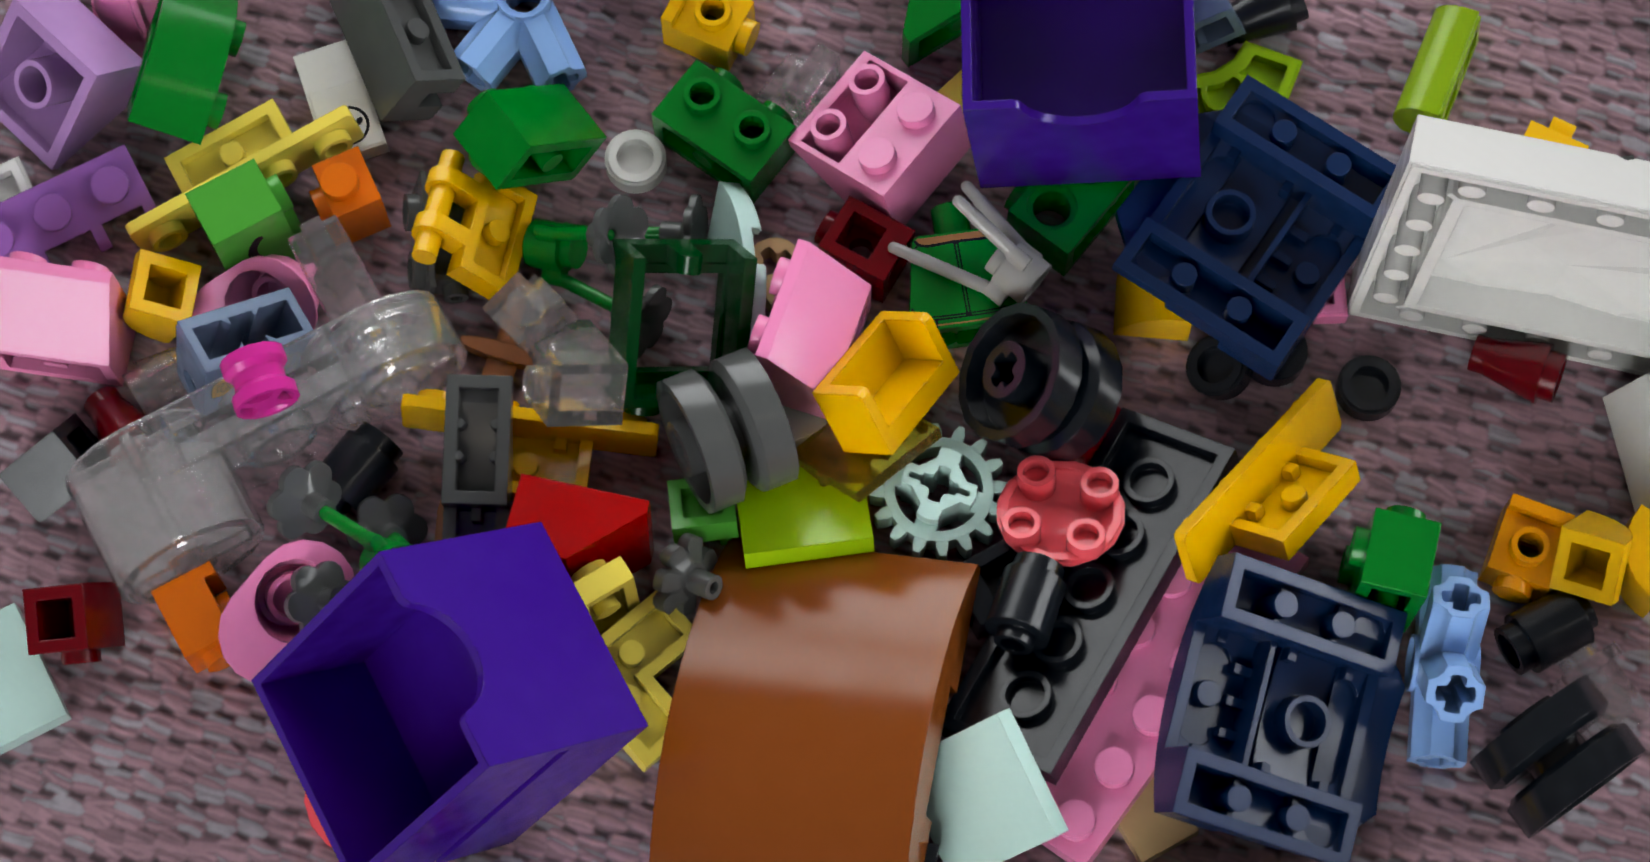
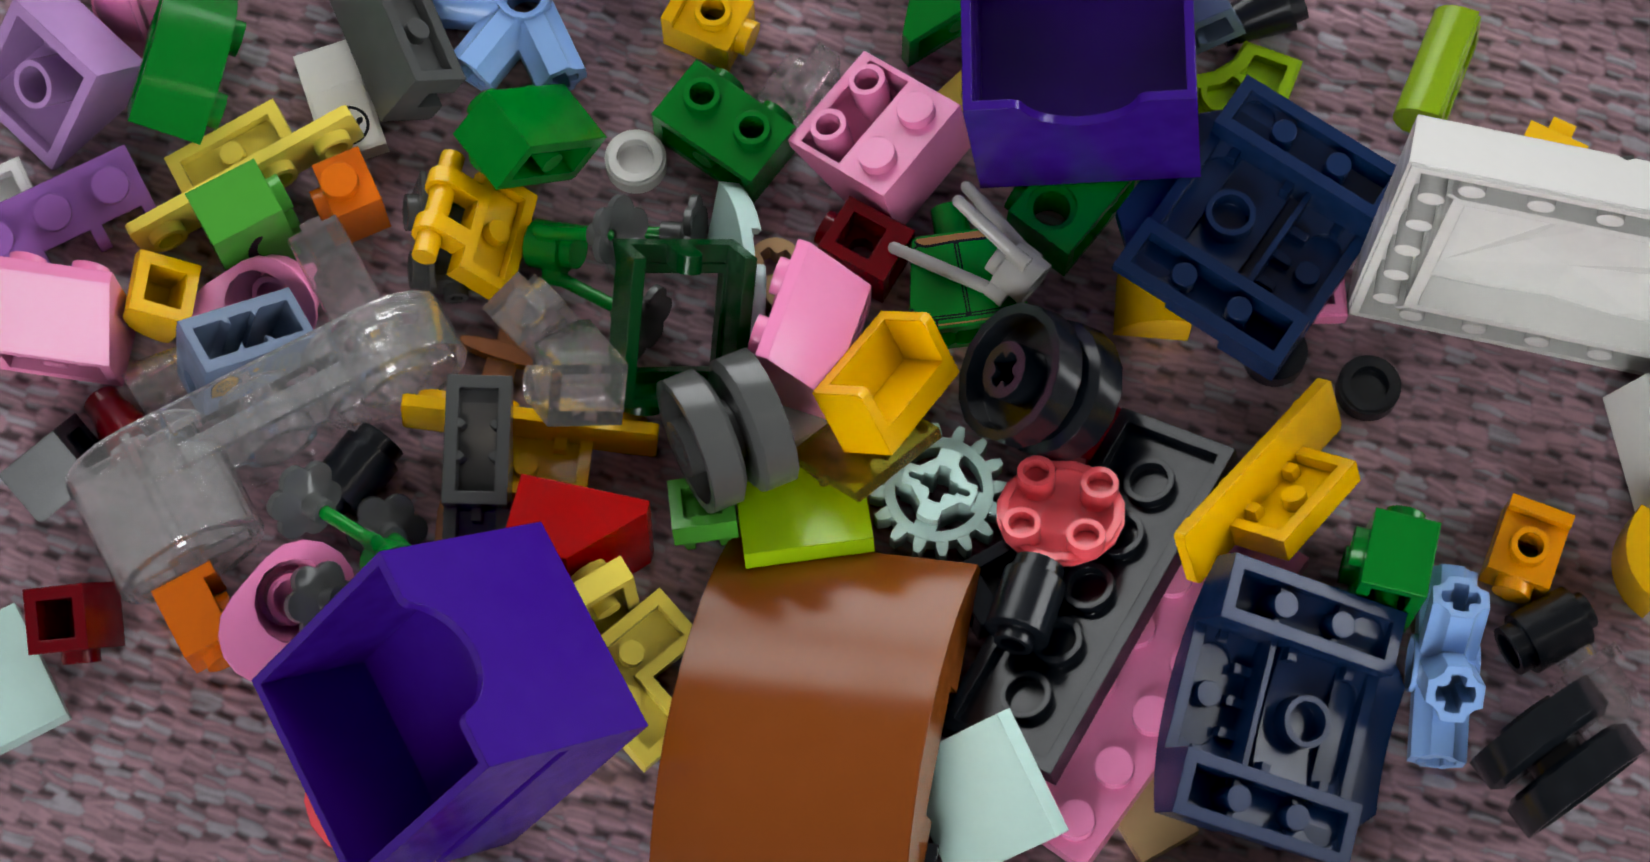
dark pink wheel [219,341,300,419] -> none
dark grey plant [653,533,723,616] -> none
black tile [1186,335,1253,400] -> none
dark red cone [1467,334,1568,404] -> none
yellow brick [1549,510,1633,606] -> none

